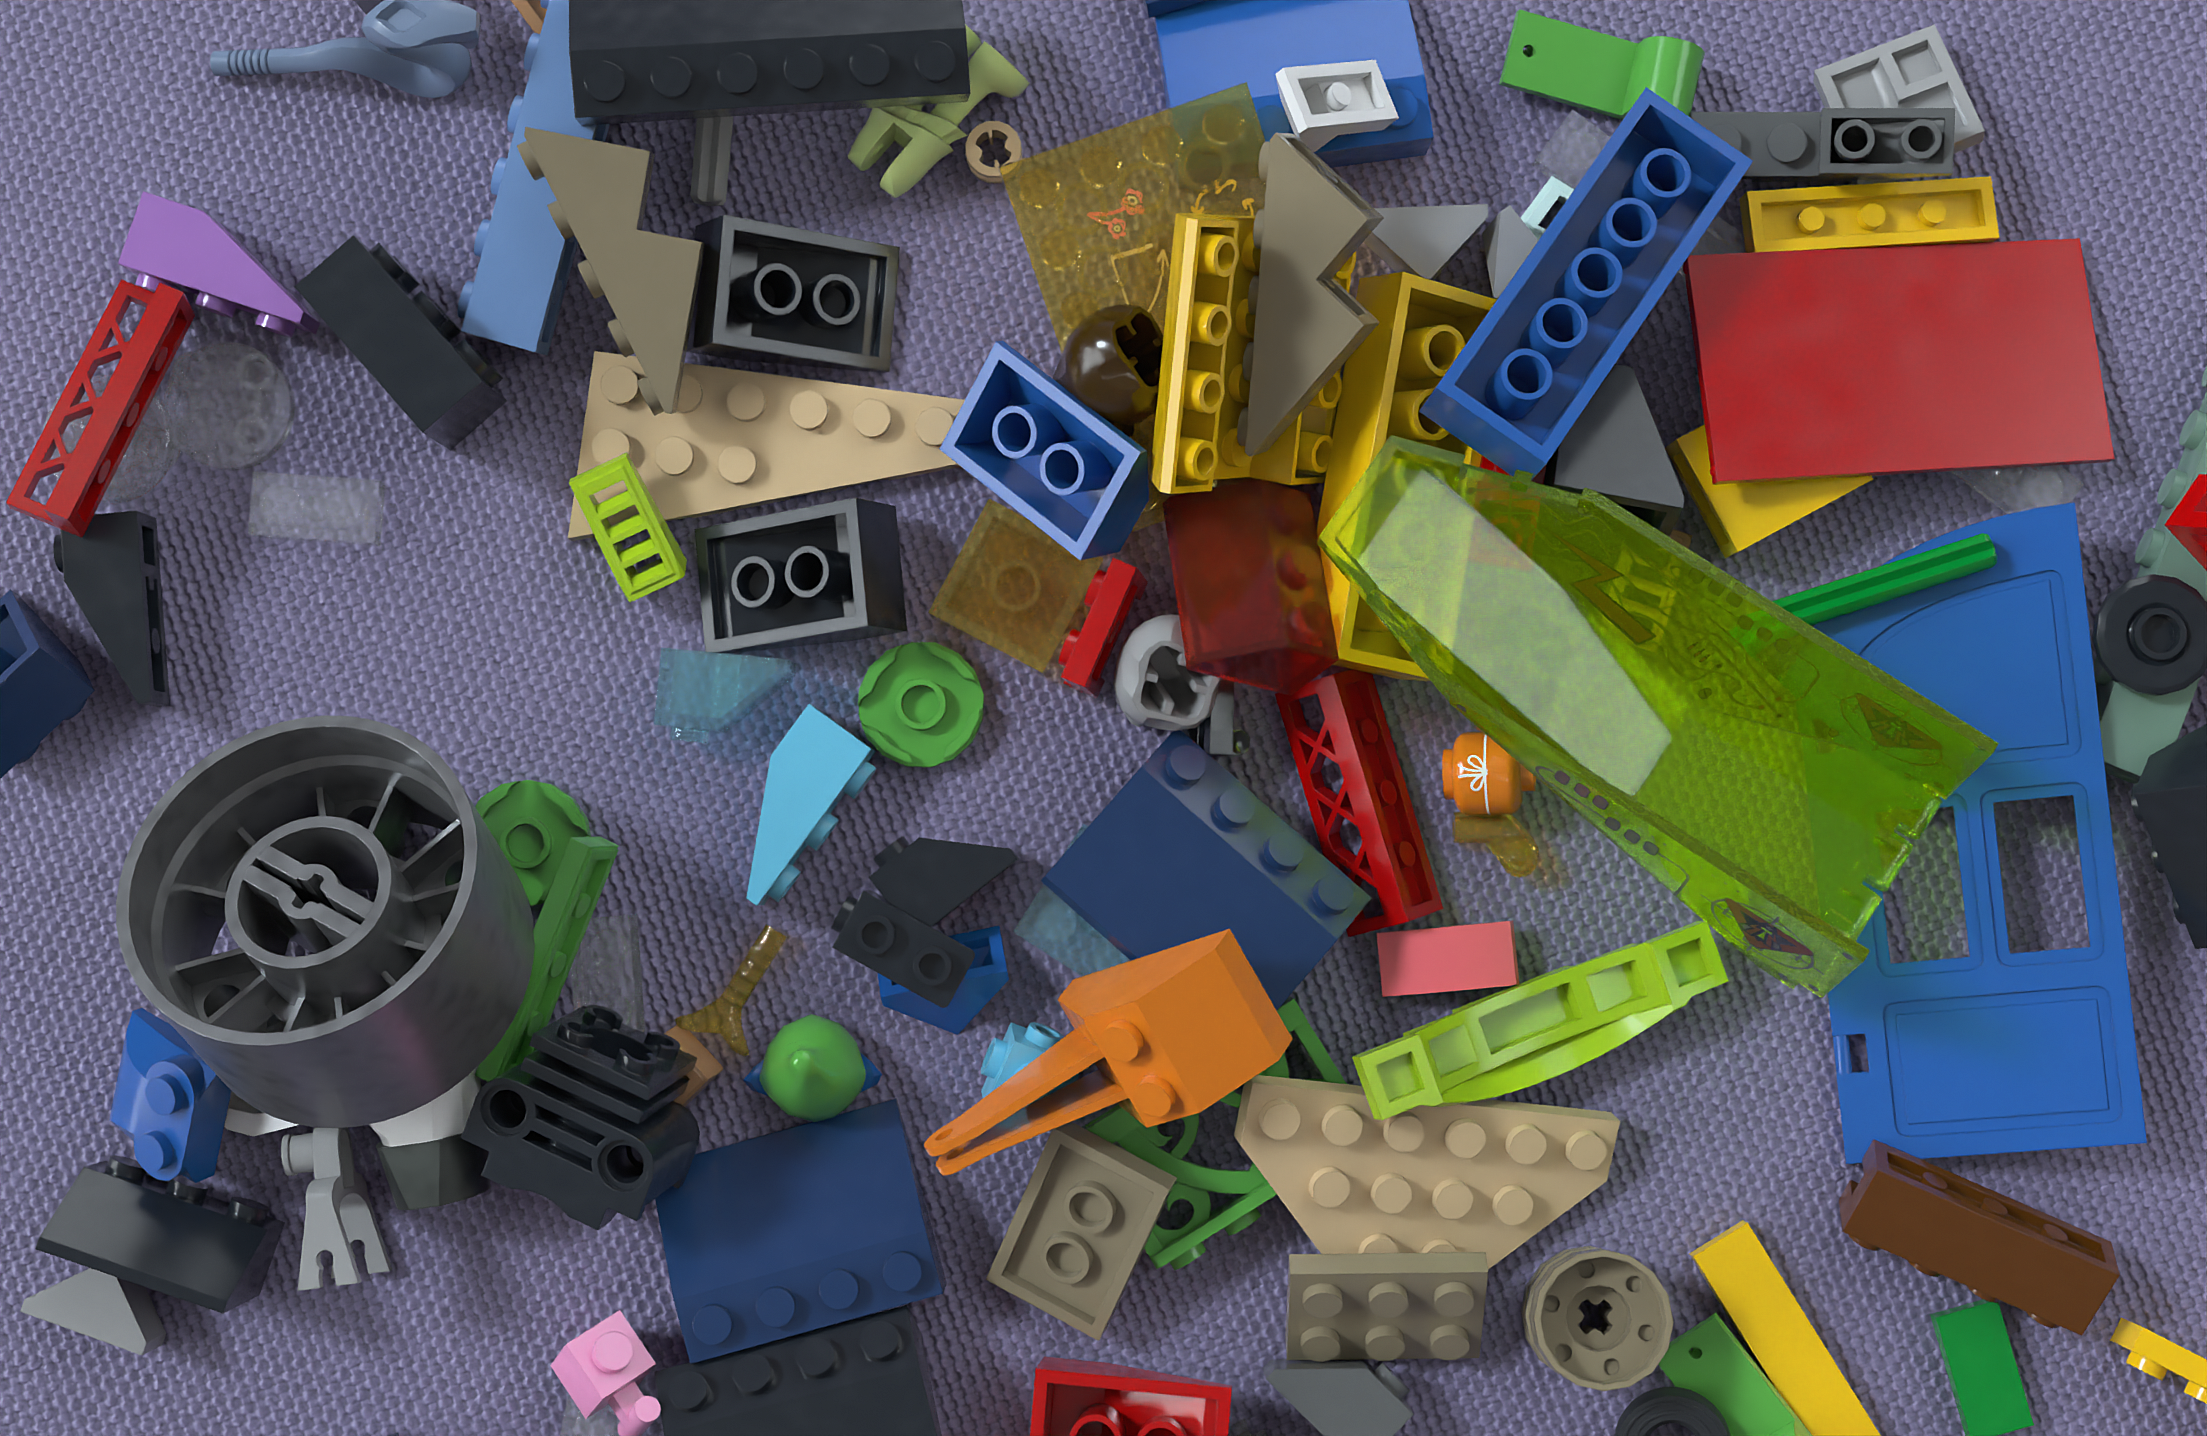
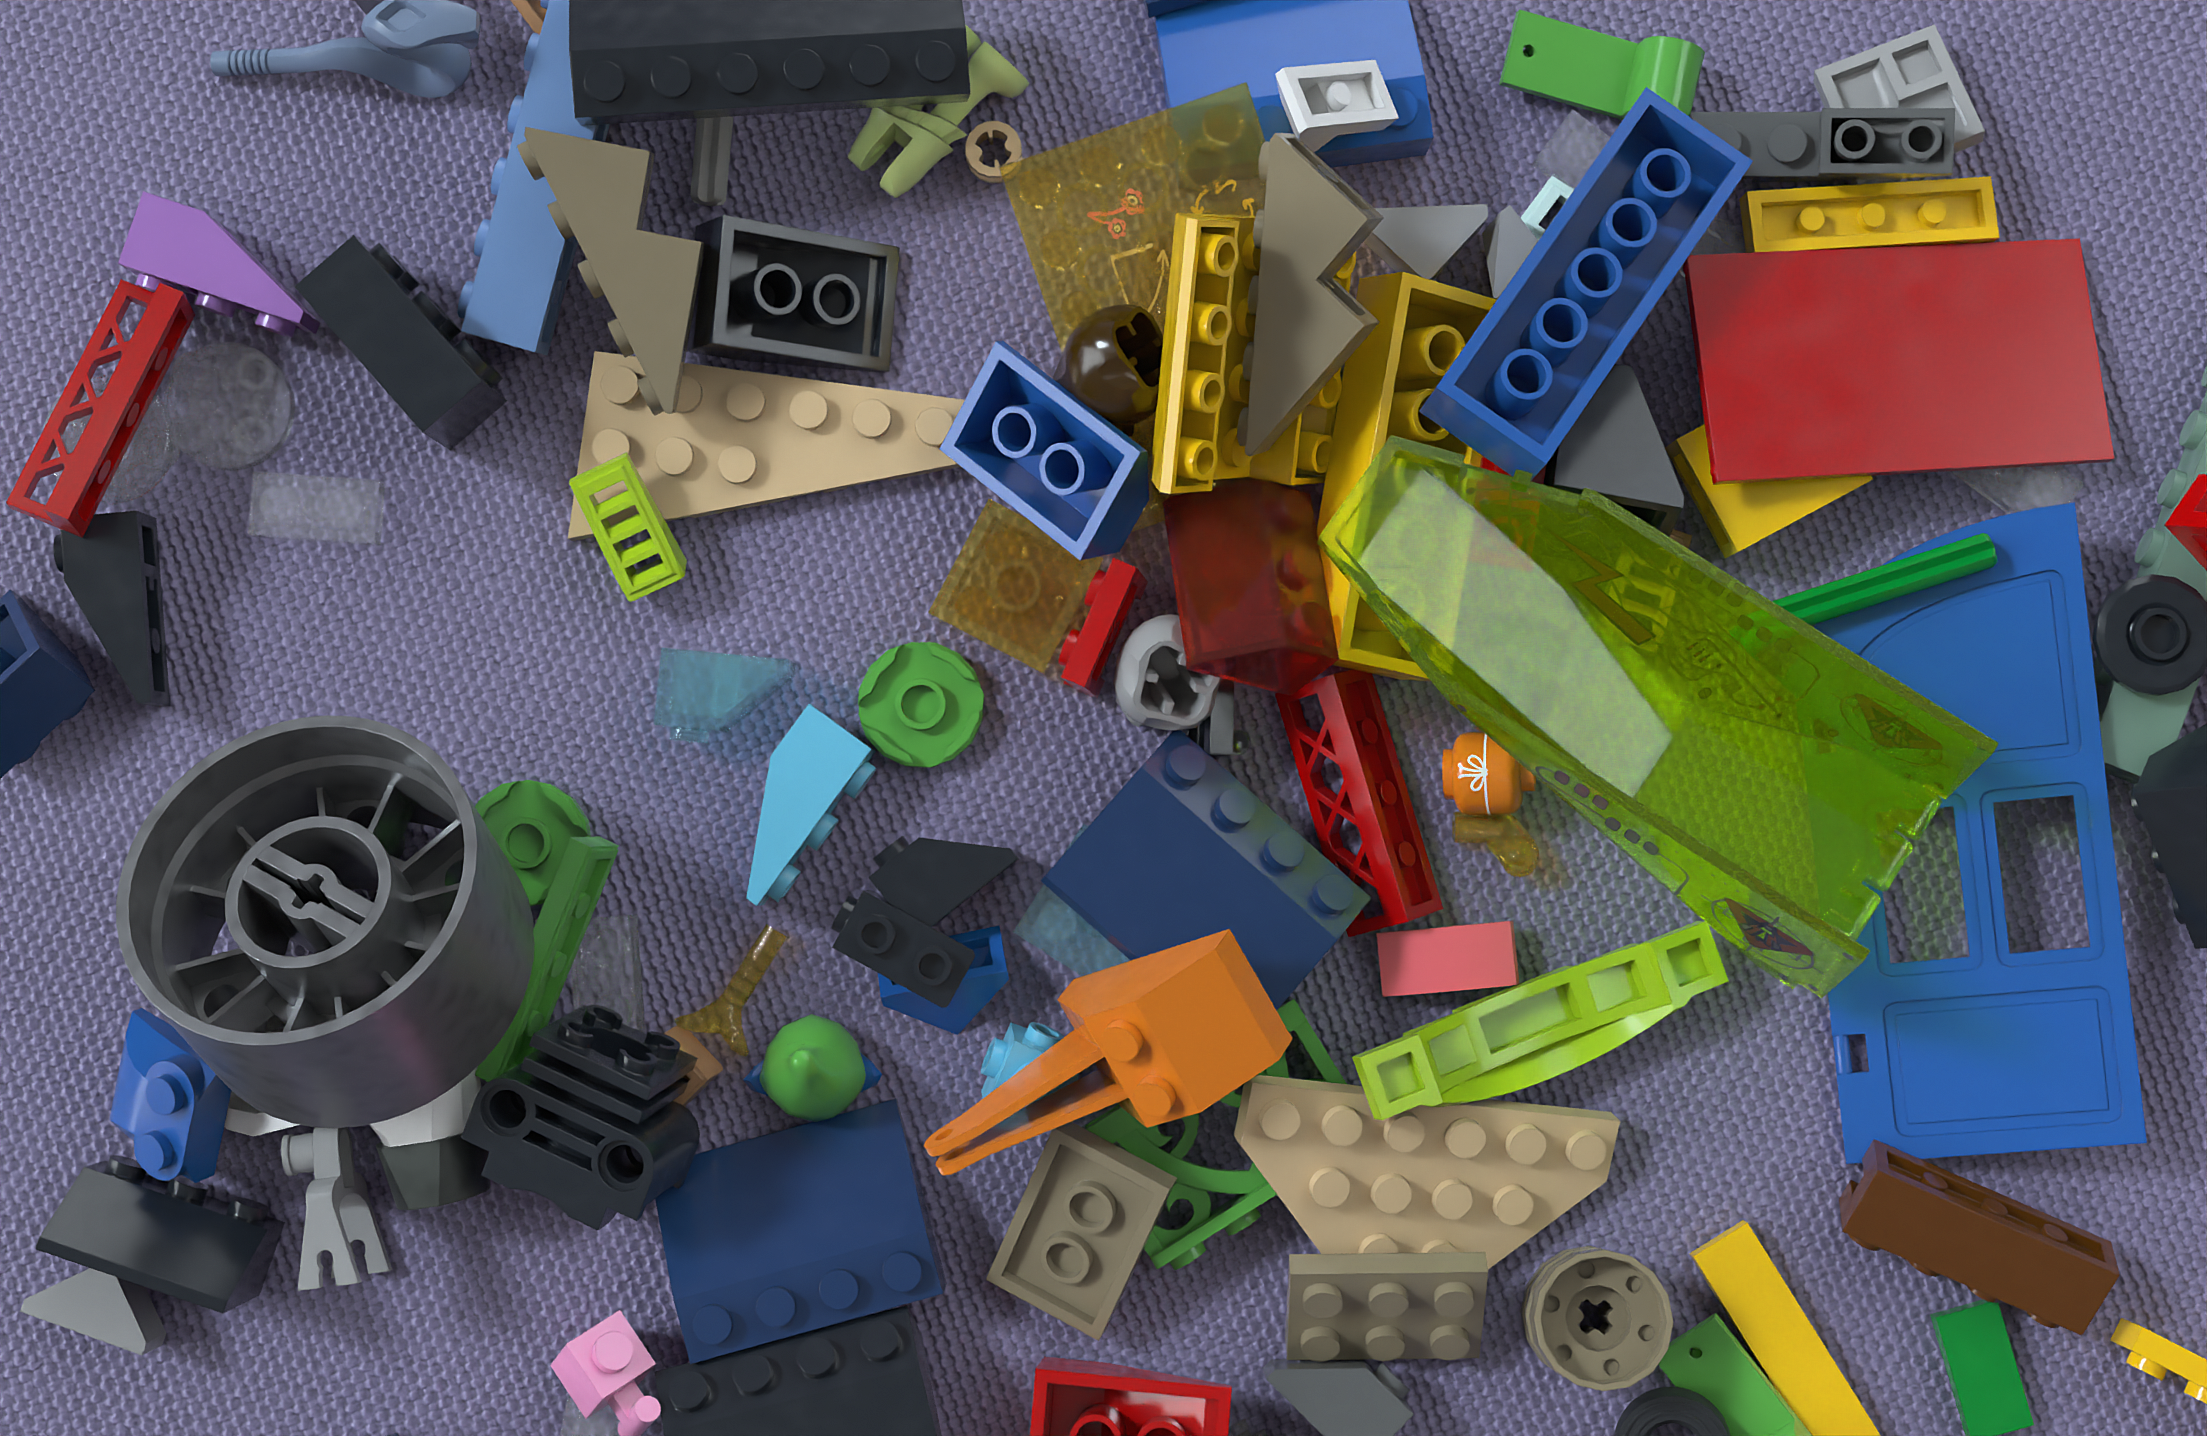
black slope [694,497,908,655] -> none

